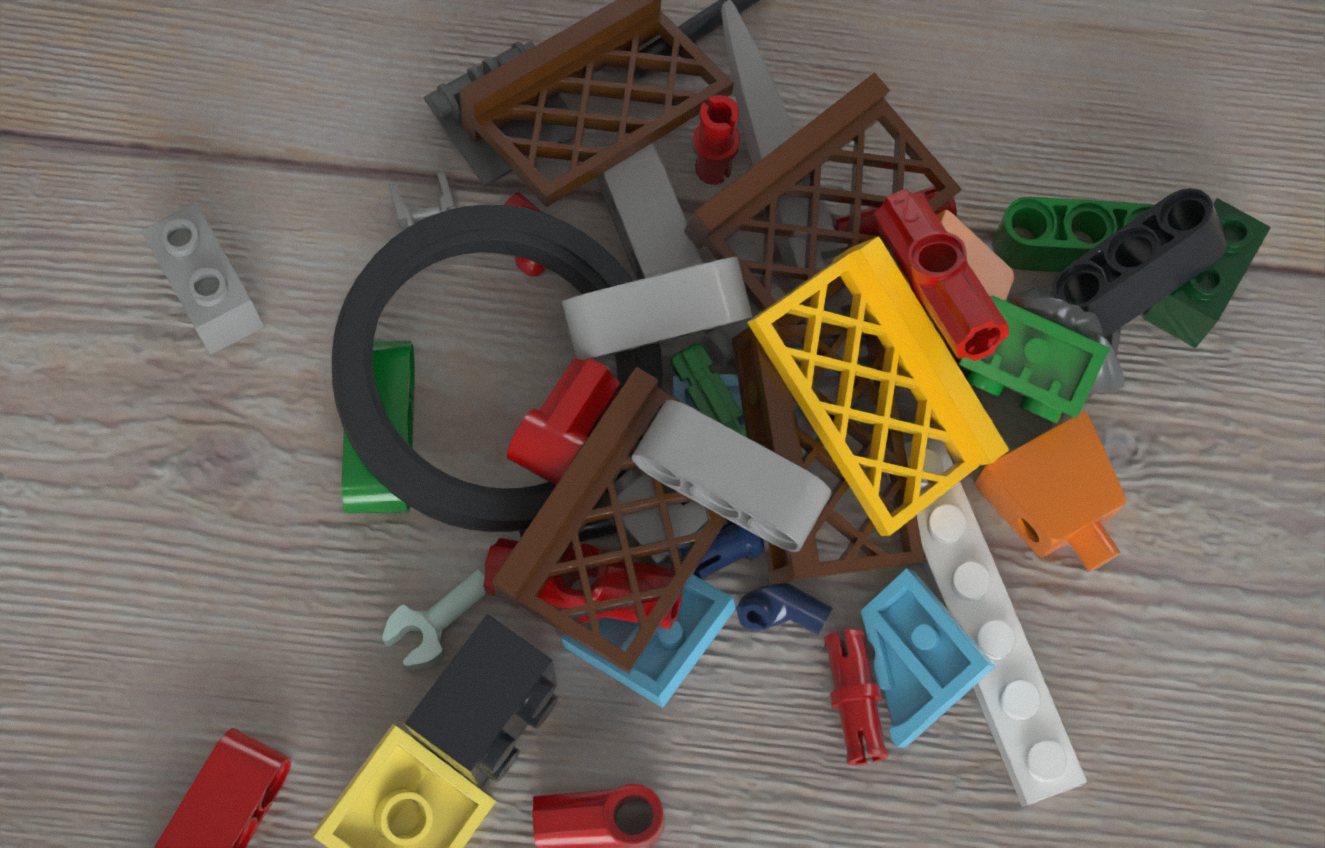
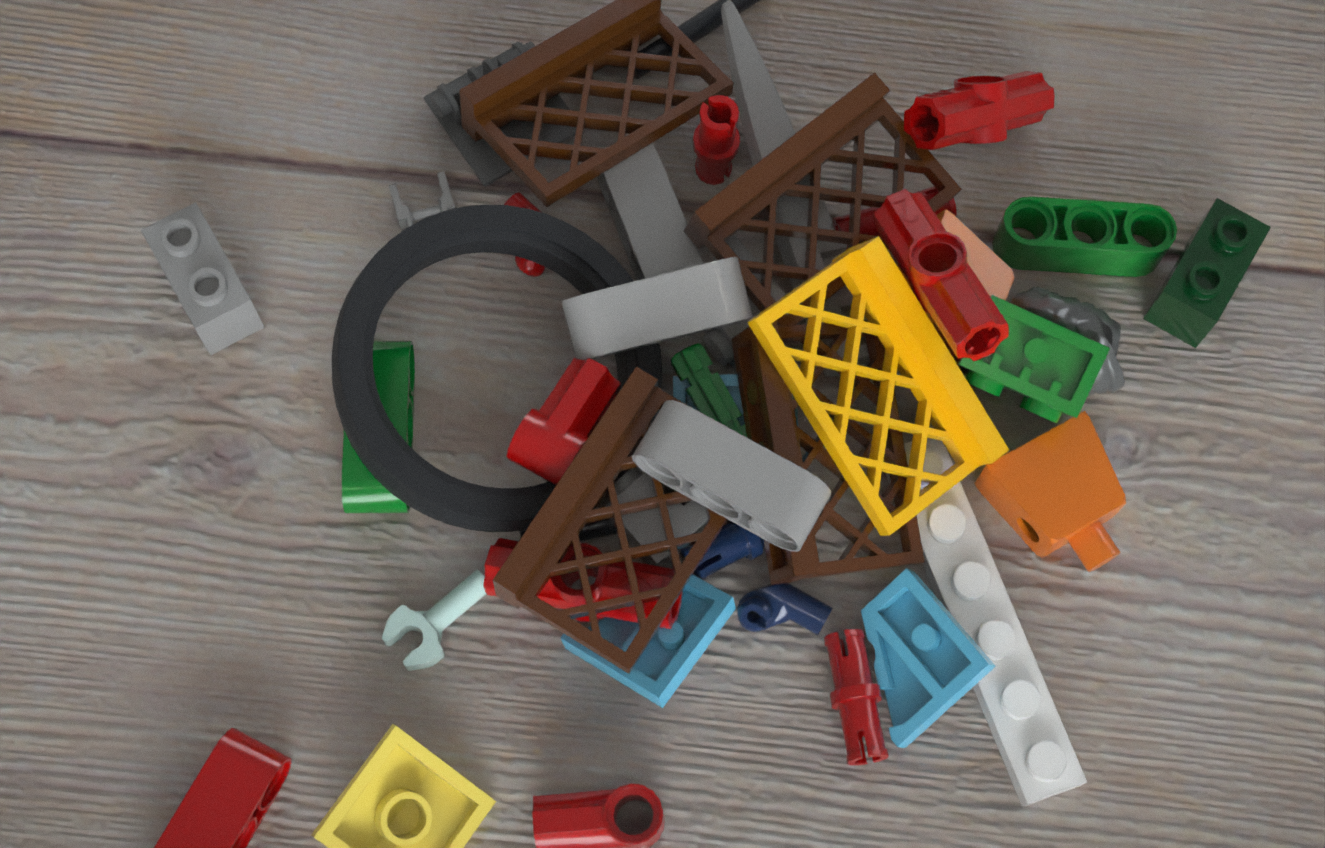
black brick [404,614,559,789] -> none
black beam [1052,188,1227,337] -> none
none -> red piece [904,71,1055,150]

